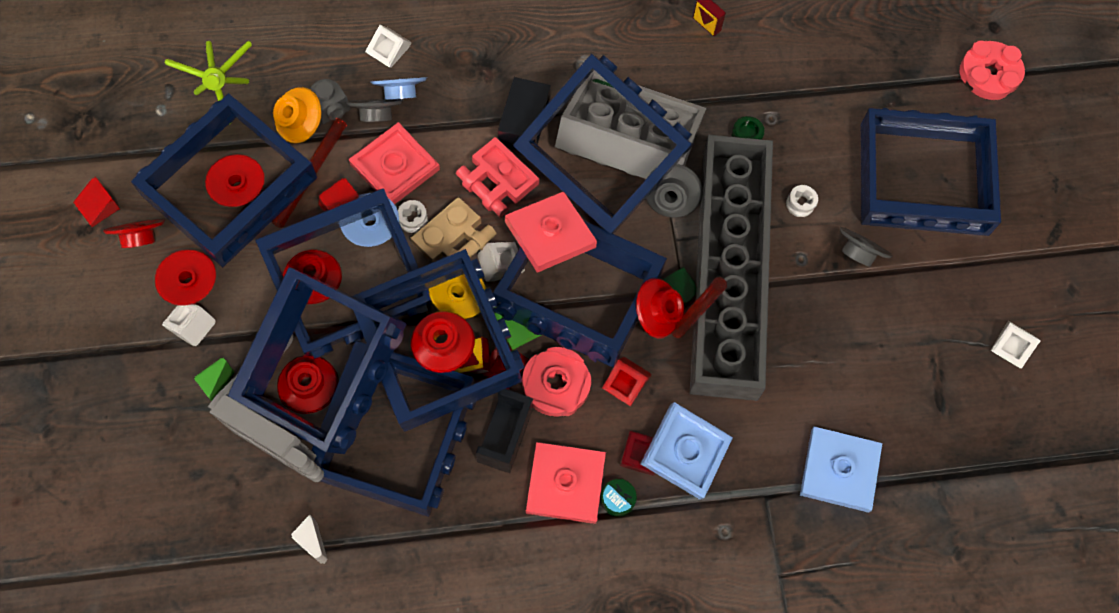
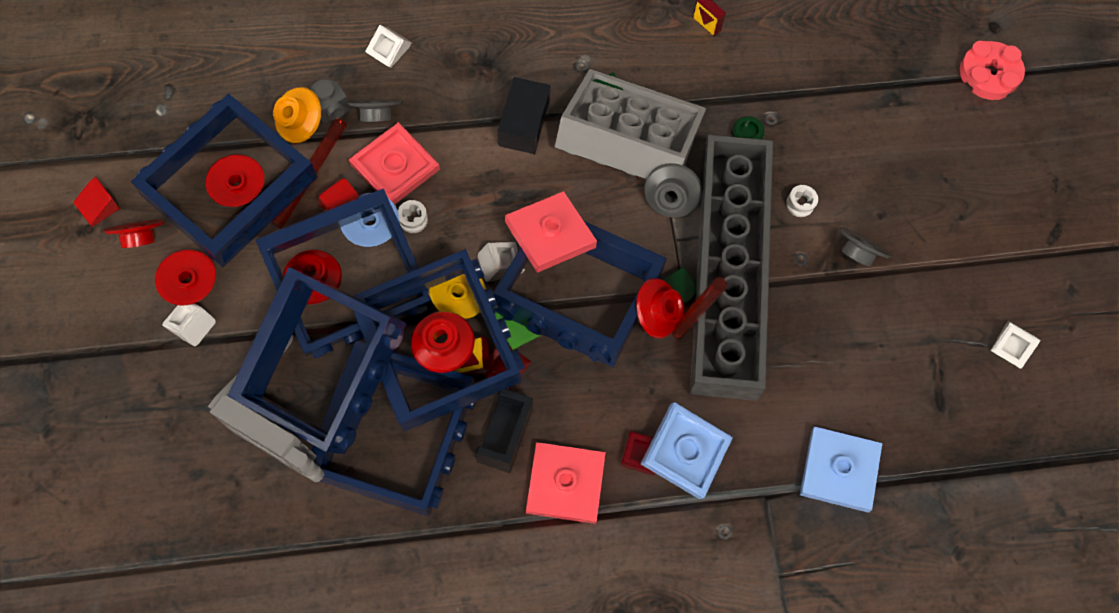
lime plant [165,41,252,124] -> none
bright green slope [194,357,234,401] -> none
red piece [277,355,339,414] -> none
white slope [291,515,328,564] -> none
light blue piece [370,77,427,100] -> none
tan plate [411,197,497,263] -> none
coral plate [456,137,539,217] -> none
dark blue window [513,54,694,234] -> none
coral plate [522,347,591,417] -> none
tile [601,479,637,516] -> none
red slope [602,357,652,406] -> none
dark blue window [861,107,1001,236] -> none

